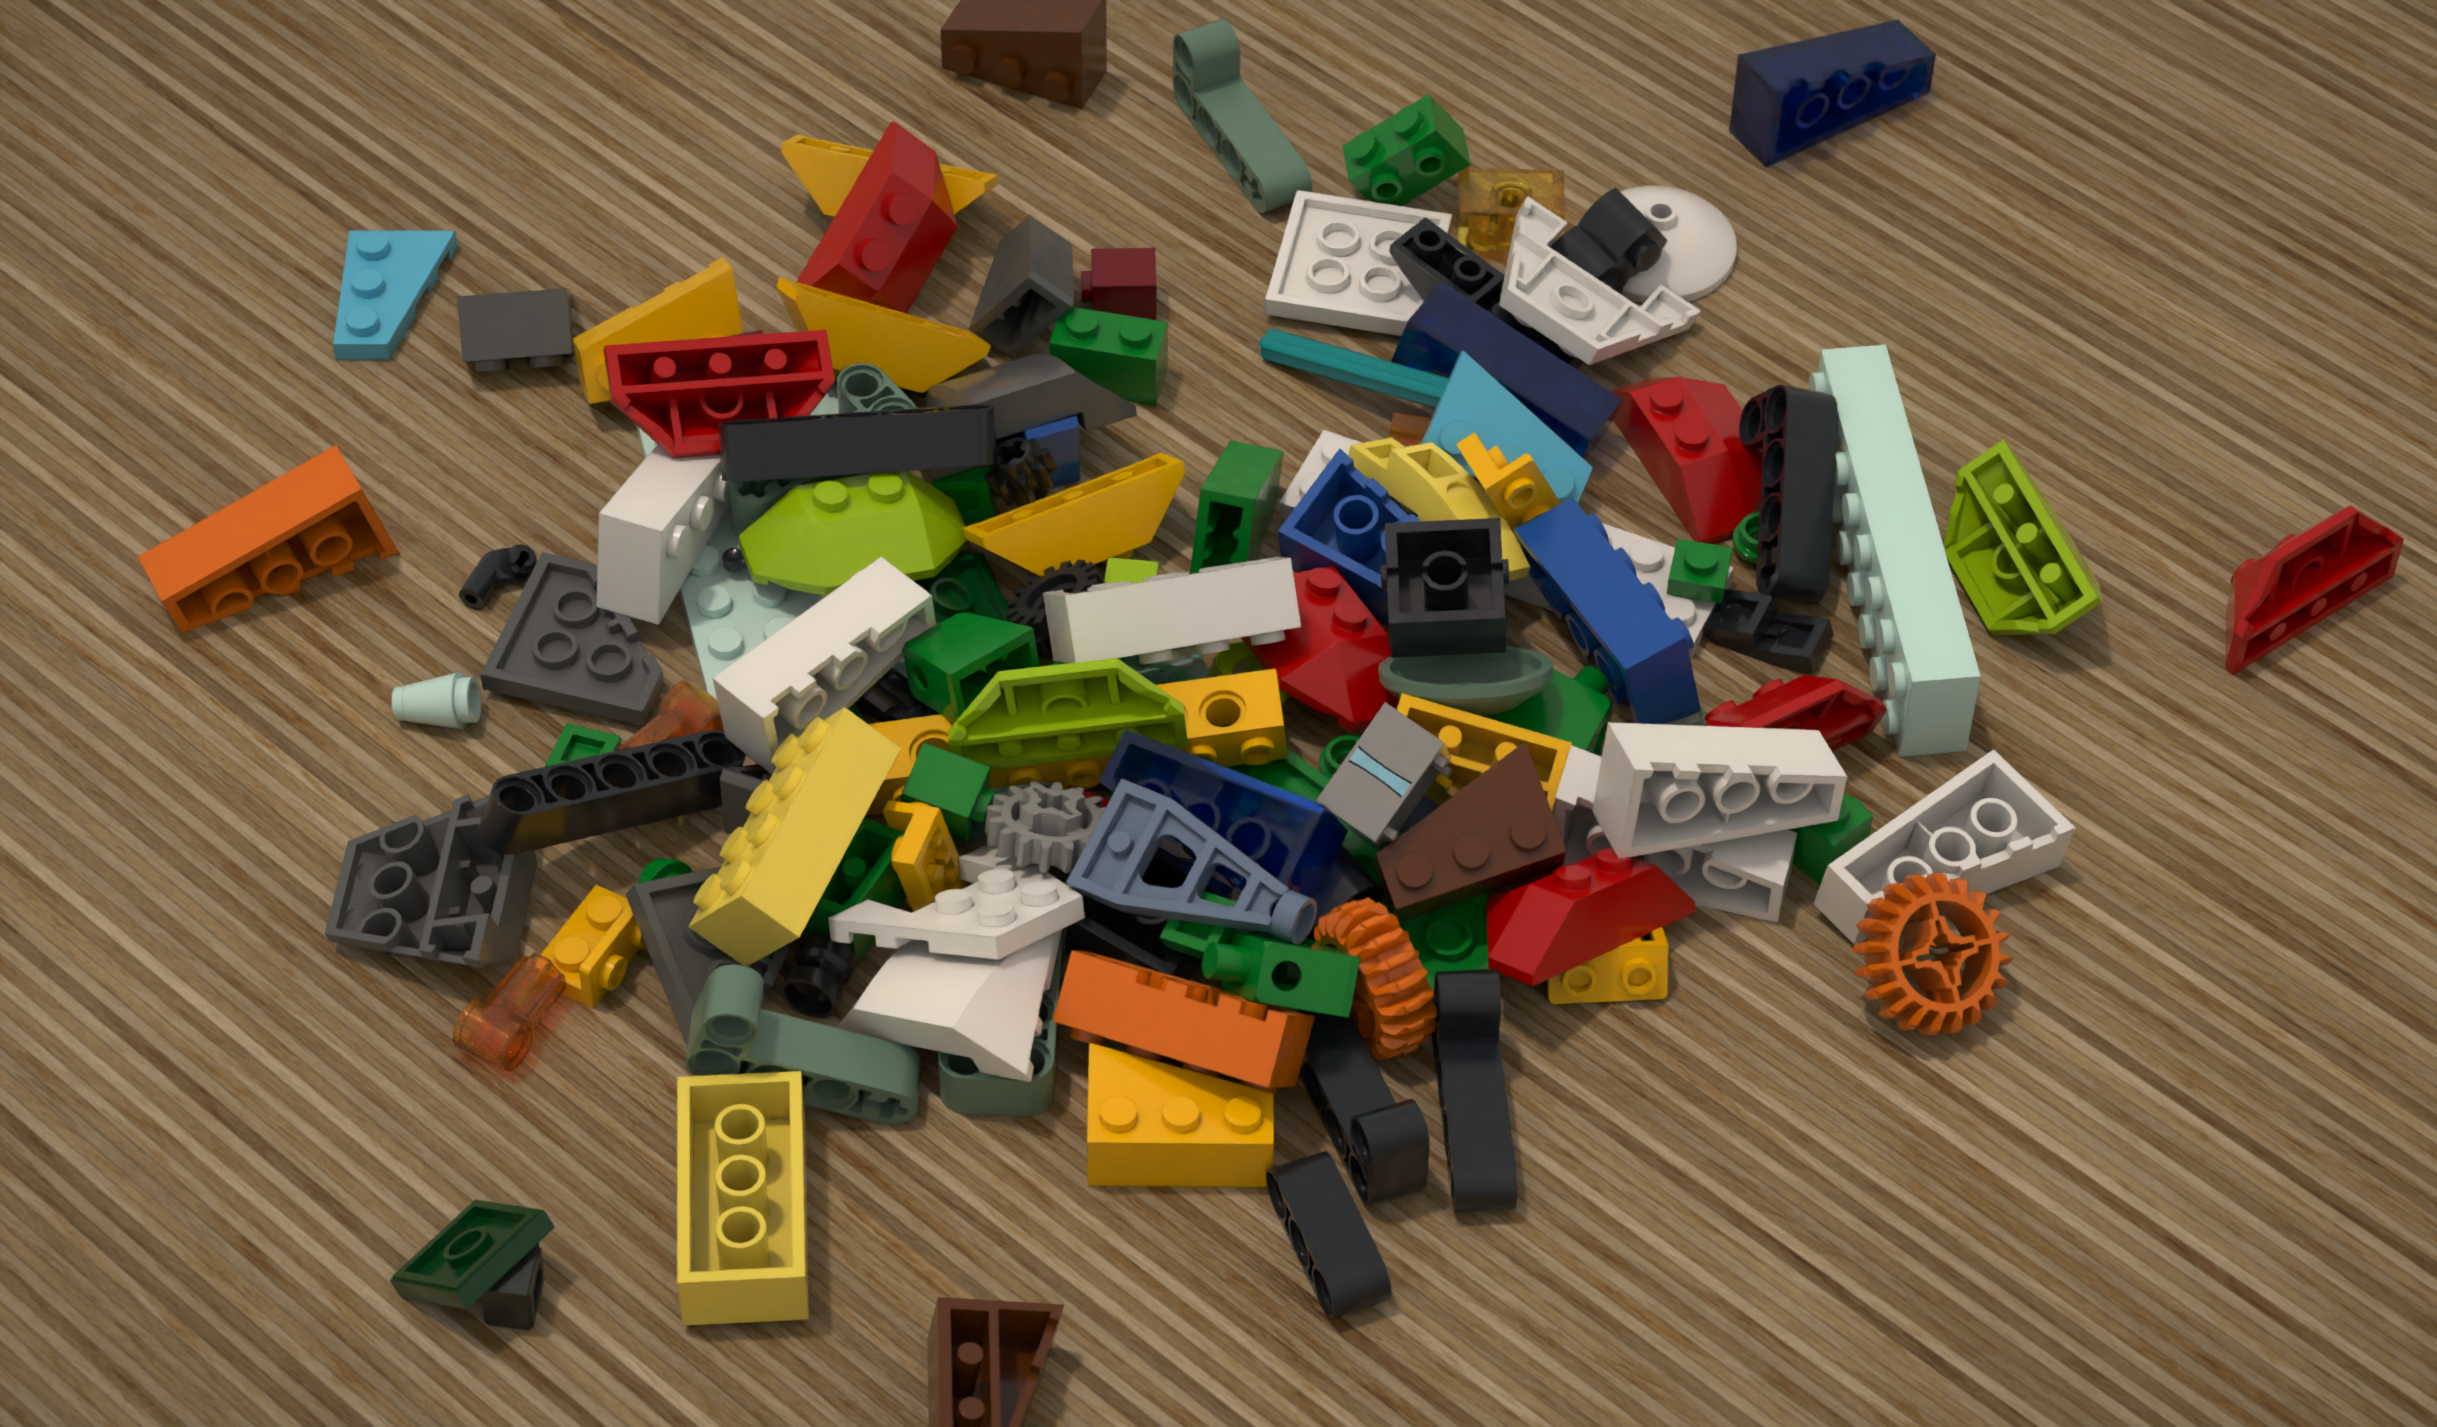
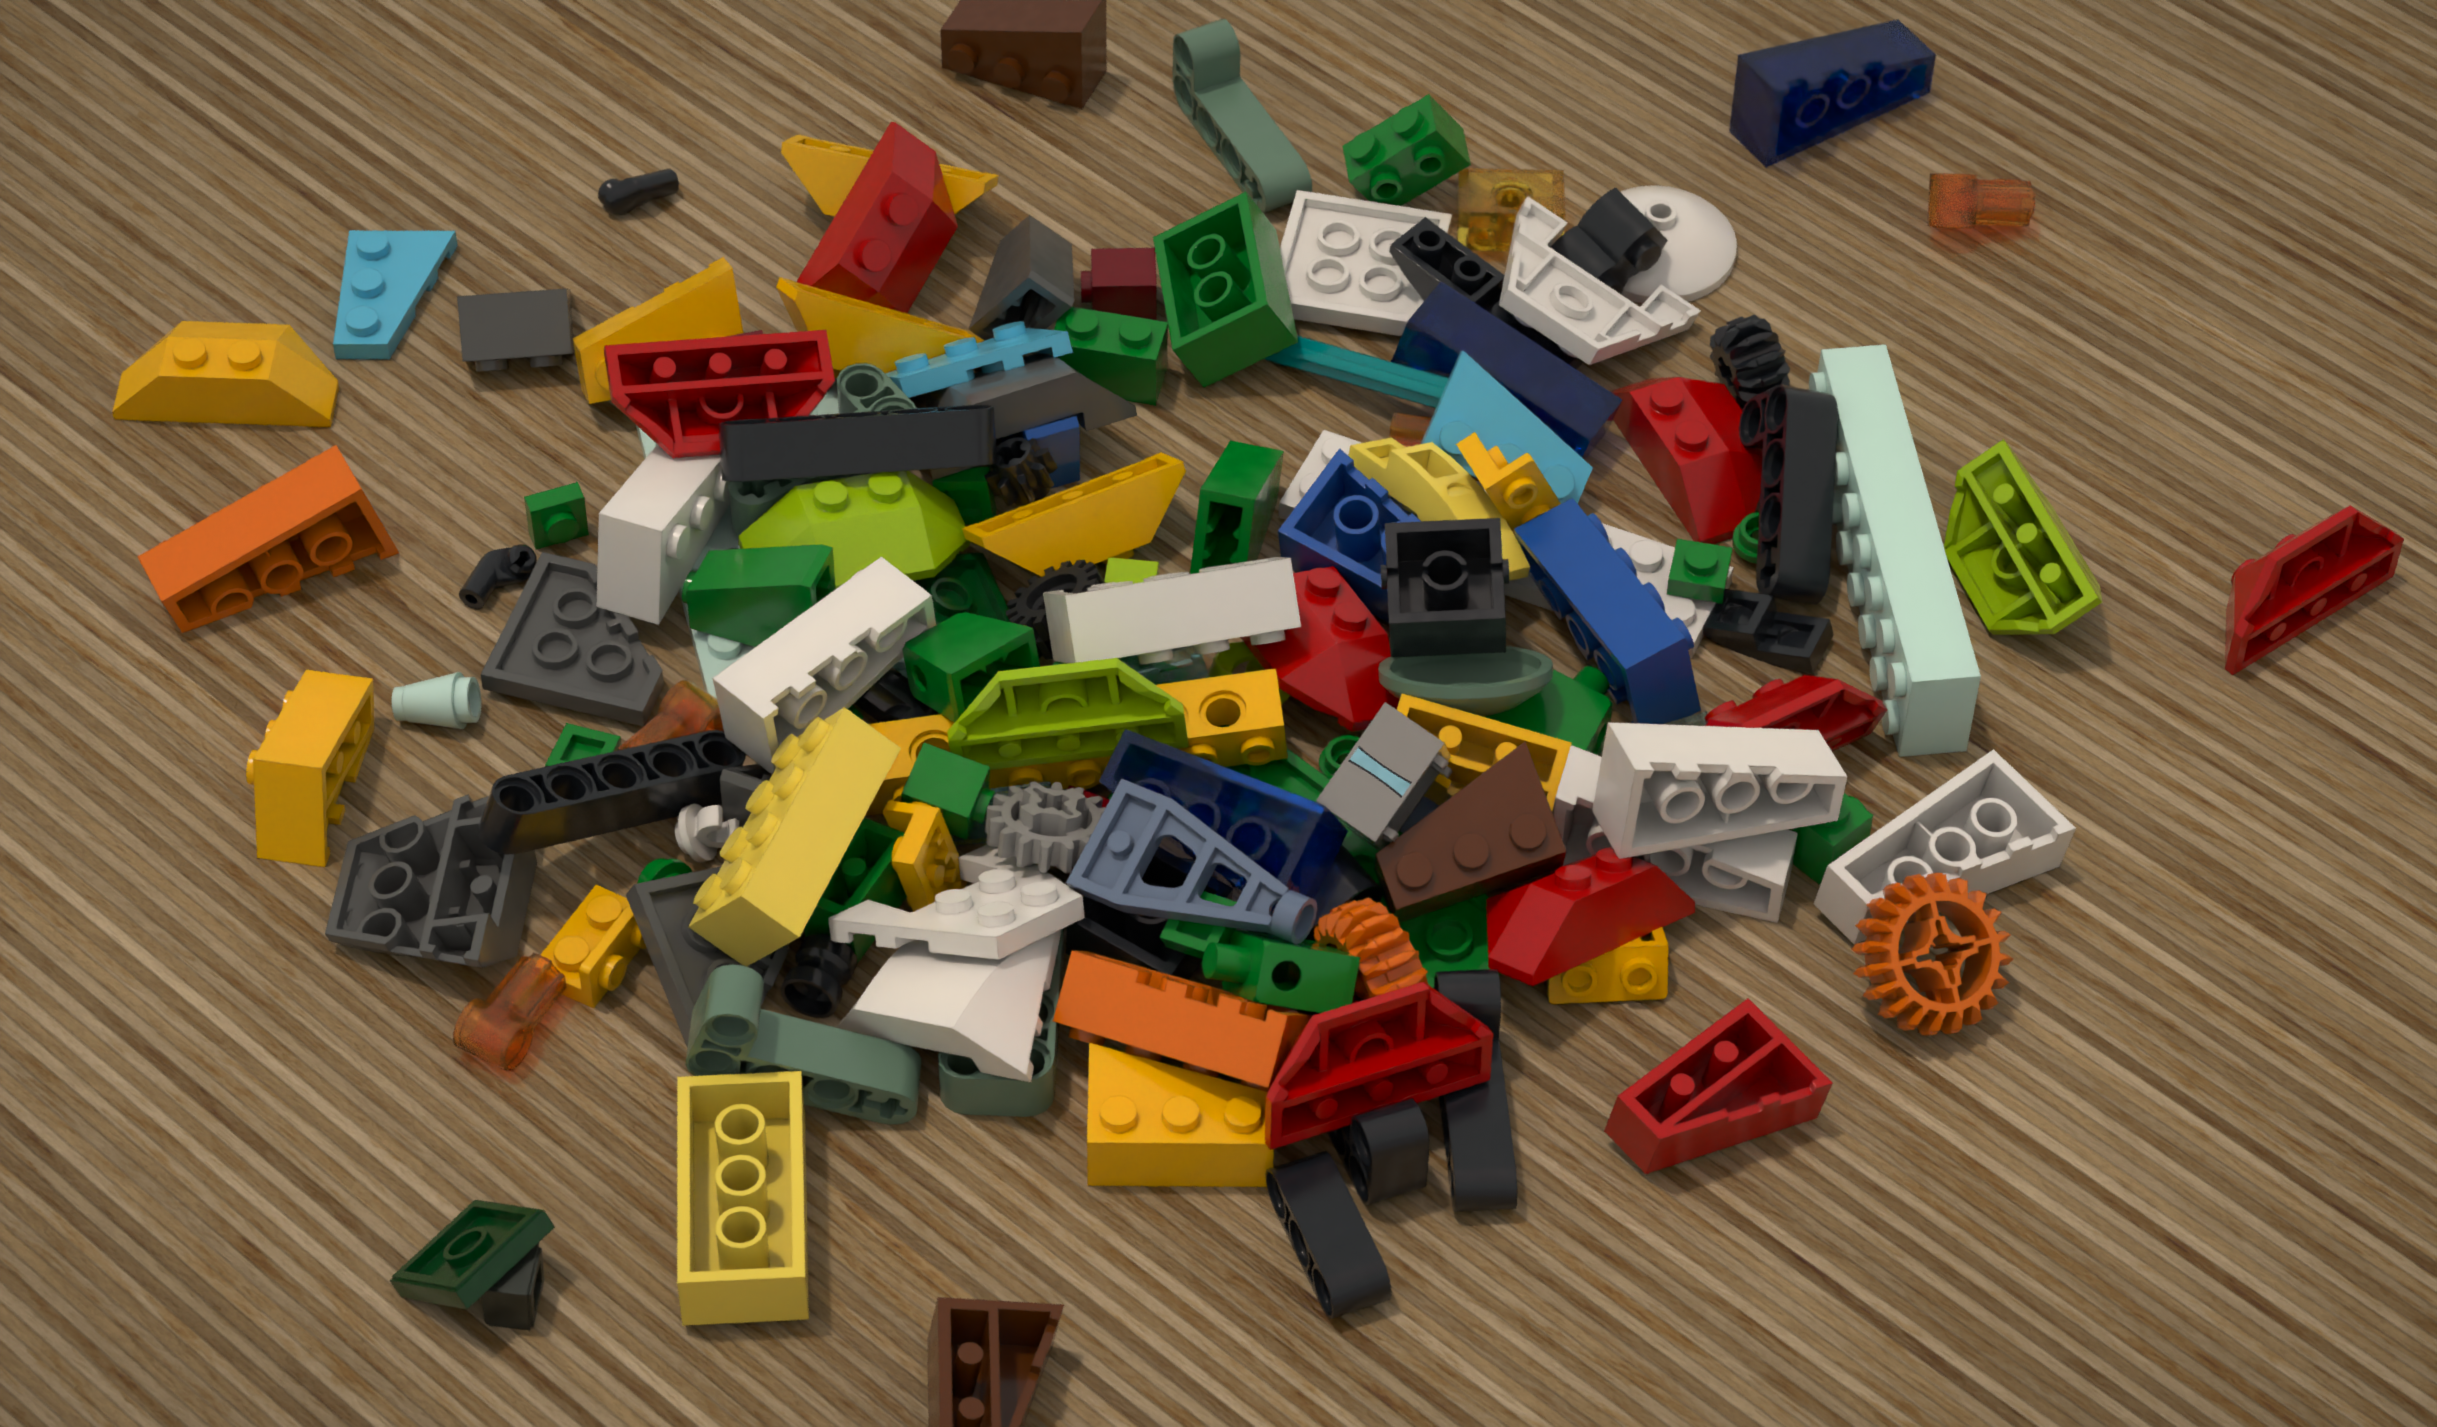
none -> yellow wedge [112,321,339,427]
none -> yellow wedge [246,670,375,867]
none -> green plate [524,482,589,550]
none -> black arm [598,169,679,215]
none -> white plate [675,804,739,863]
none -> green slope [682,544,836,647]
none -> medium azure wing [885,321,1073,398]
none -> green brick [1153,192,1298,387]
none -> red wedge [1265,981,1493,1150]
none -> red wedge [1604,998,1833,1174]
none -> black gear [1710,315,1790,409]
none -> clear orange piece [1927,173,2035,228]

